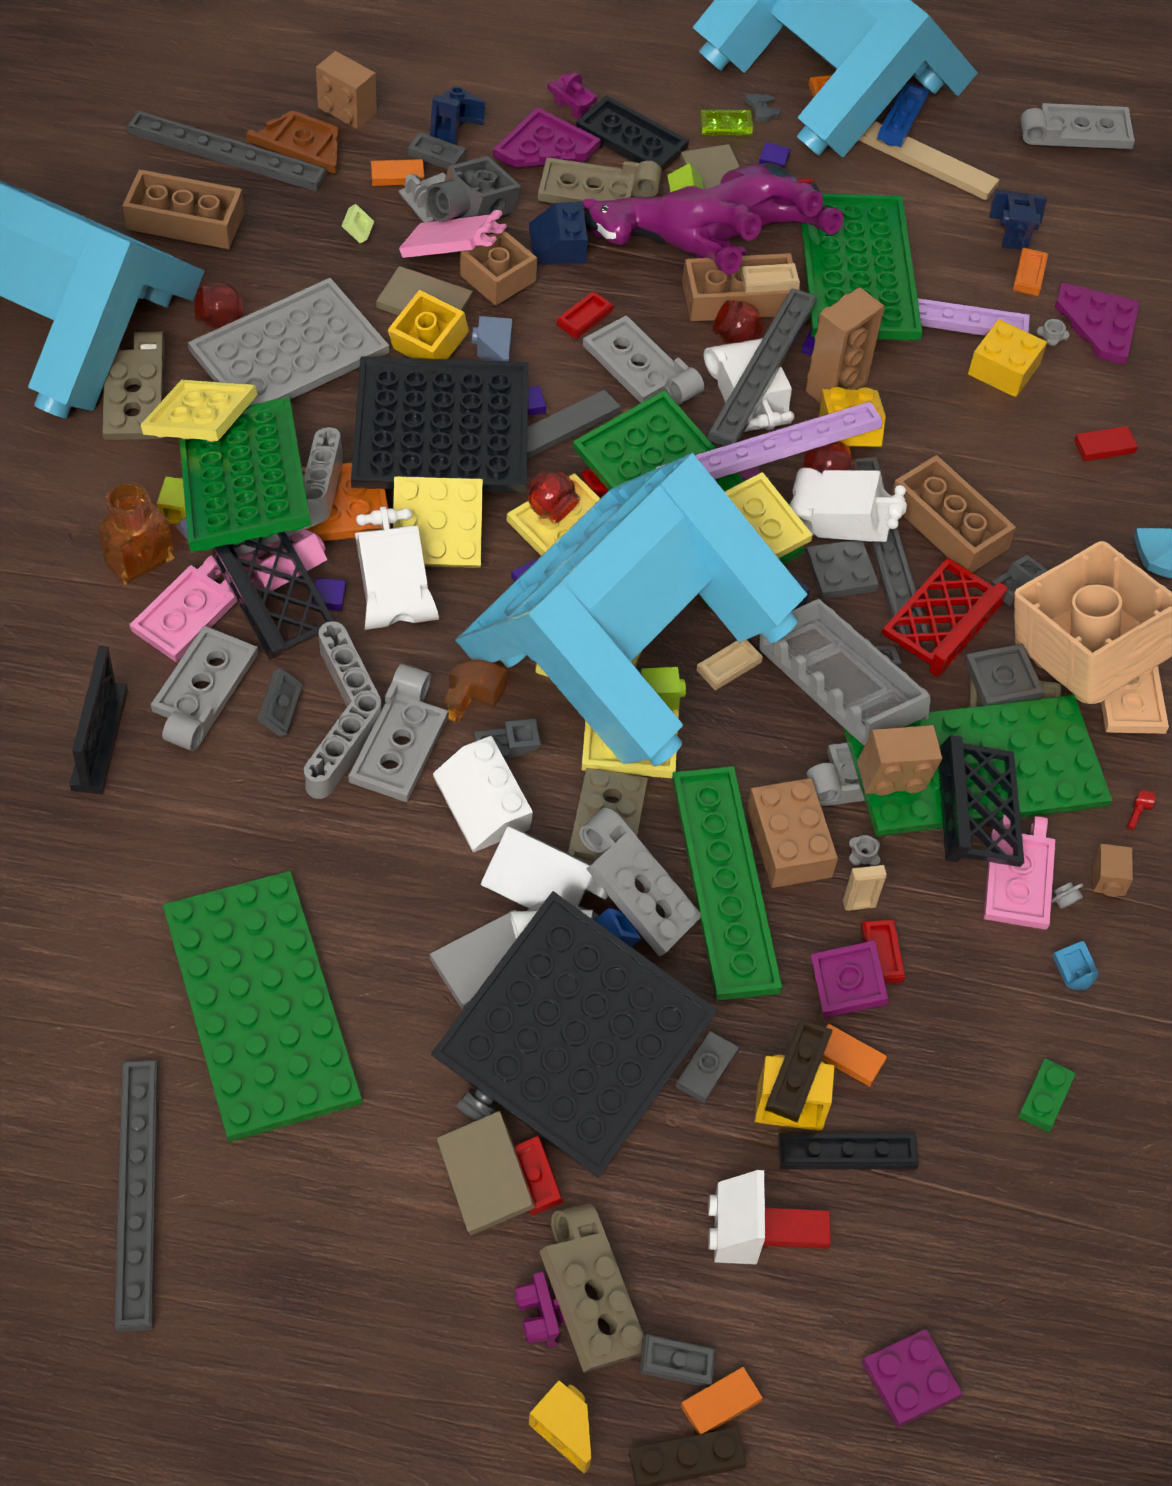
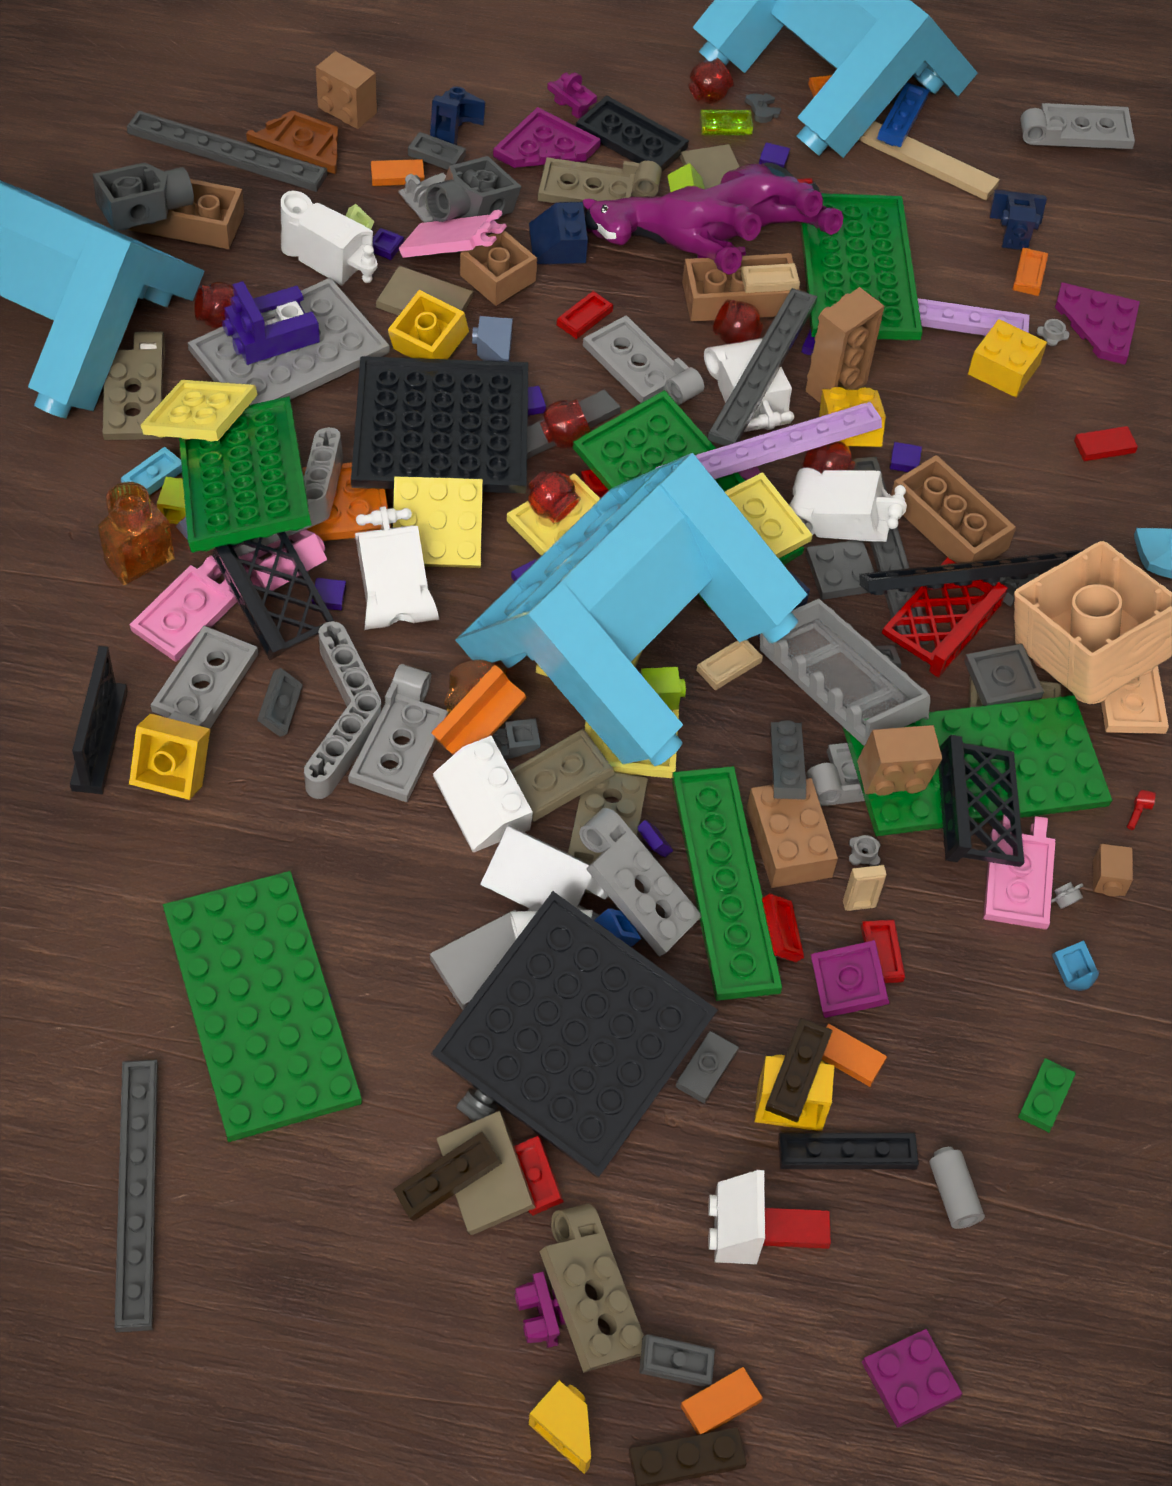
none -> dark grey brick [92,162,194,231]
none -> medium azure plate [121,447,182,501]
none -> yellow brick [129,713,210,800]
none -> dark purple brick [222,281,320,365]
none -> white piece [281,191,377,286]
none -> dark purple tile [373,228,404,260]
none -> dark brown plate [393,1132,502,1221]
none -> orange panel [431,665,527,755]
none -> dark tan tile [510,729,615,822]
none -> clear red piece [540,399,591,448]
none -> dark purple tile [637,820,674,857]
none -> clear red piece [688,58,734,104]
none -> red tile [762,893,804,962]
none -> dark grey plate [770,720,807,799]
none -> black plate [859,549,1083,595]
none -> dark purple tile [890,442,922,472]
none -> light grey brick [929,1147,985,1229]

